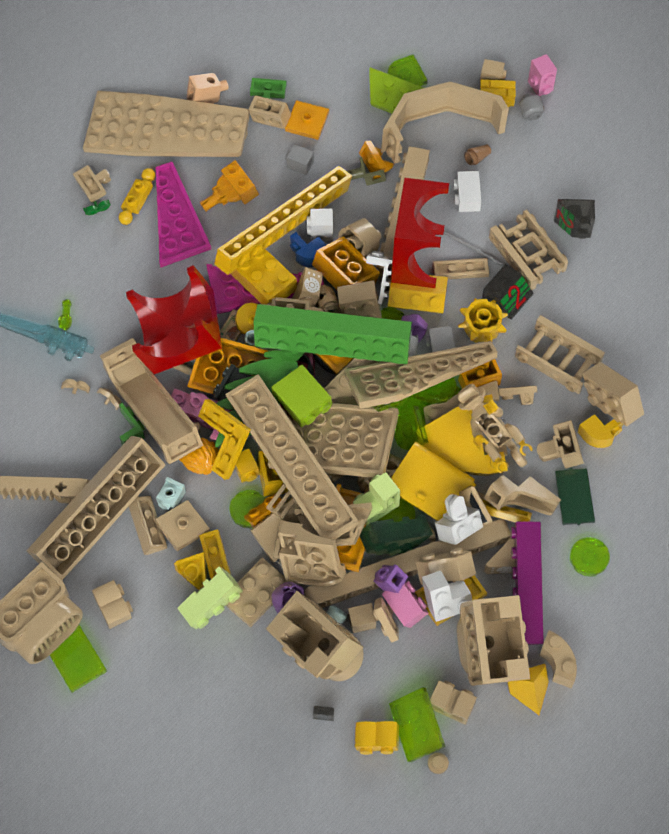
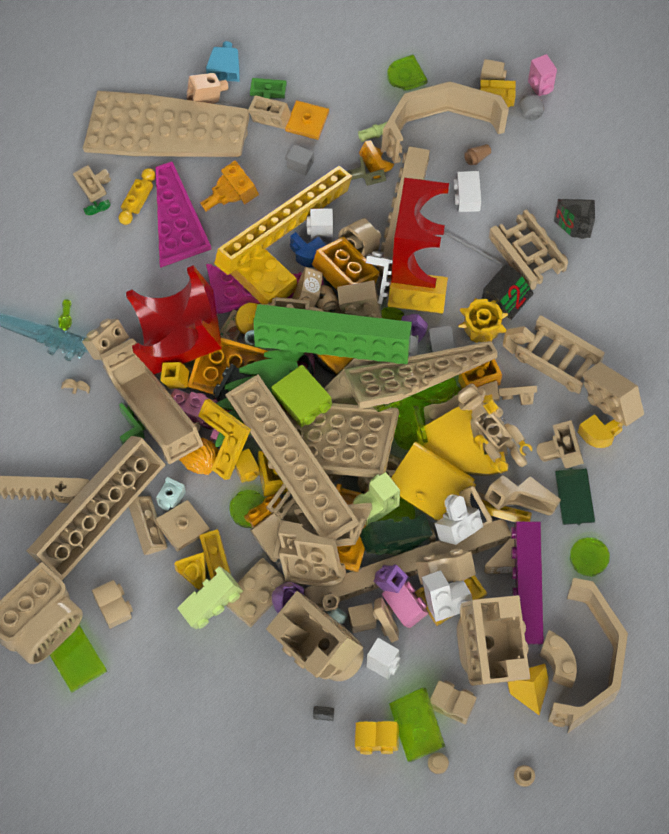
tan piece [97,388,121,410] -> none
lime wing [369,67,424,114] -> none
tan tile [432,258,489,280] -> none
none -> tan brick [82,318,129,360]
none -> yellow brick [160,362,189,389]
none -> medium azure torso [206,41,240,82]
none -> tan plate [319,591,340,611]
none -> yellowish green pin [358,122,387,142]
none -> white brick [367,638,401,679]
none -> tan bracket [503,326,535,354]
none -> tan plate [514,765,535,787]
none -> tan panel [548,578,628,734]

